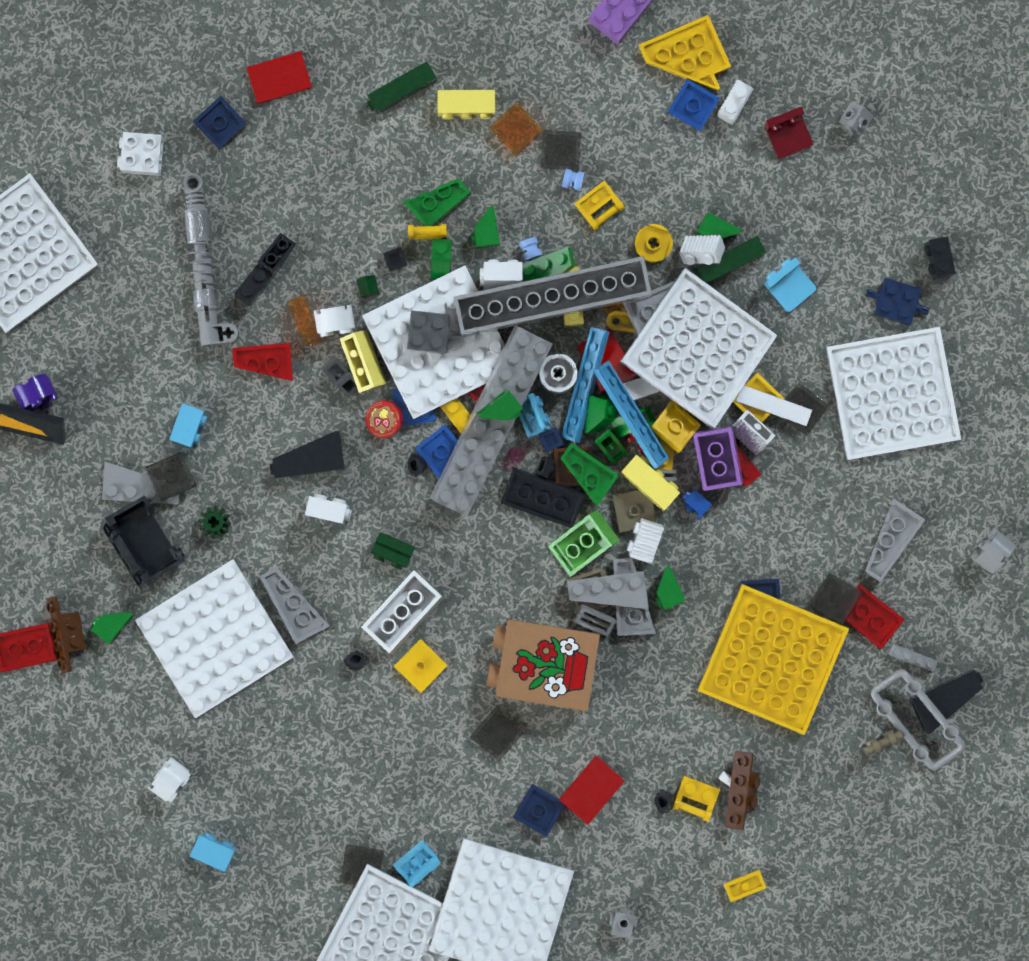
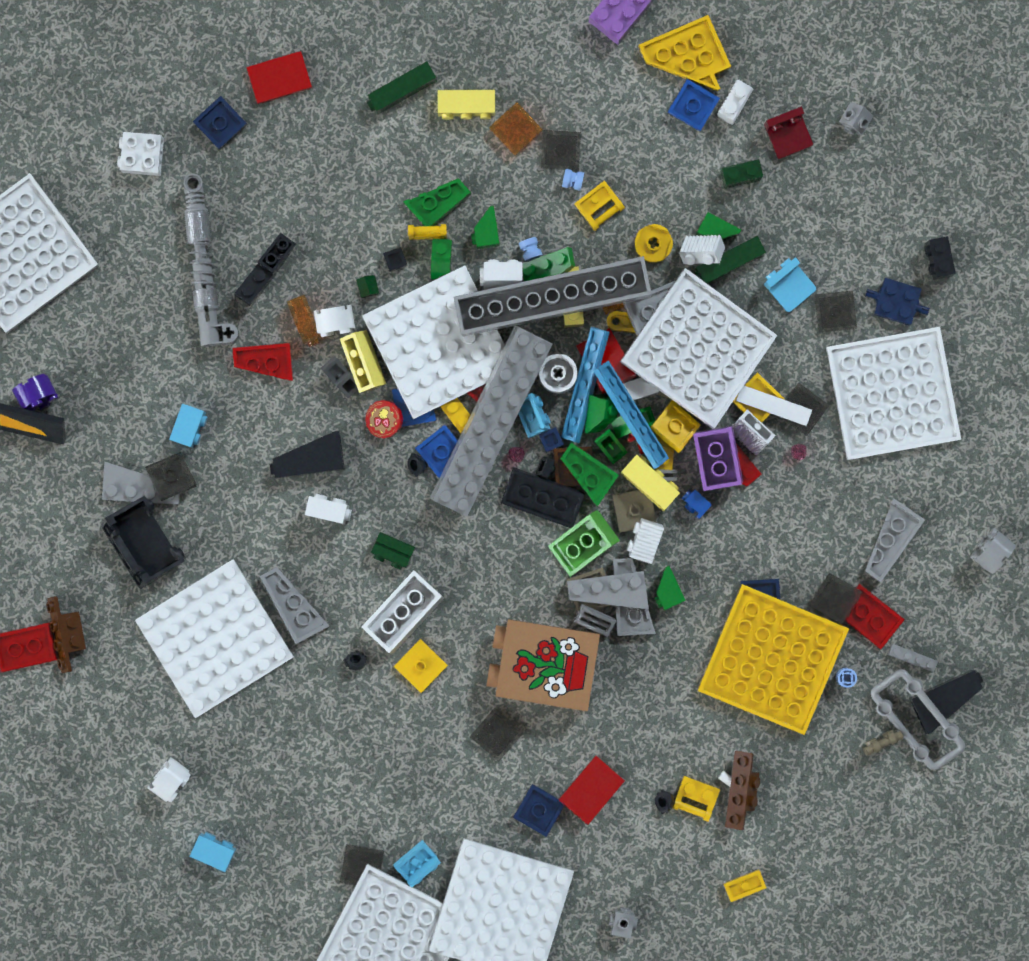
green slope [91,612,135,644] -> none
dark green gear [198,506,231,539] -> none
dark grey plate [407,310,461,354] -> none
green slope [476,389,523,421] -> none
none -> dark green brick [720,159,763,189]
none -> clear pink hinge [791,444,807,461]
none -> clear smoke plate [814,291,857,333]
none -> light blue wheel [835,668,857,688]

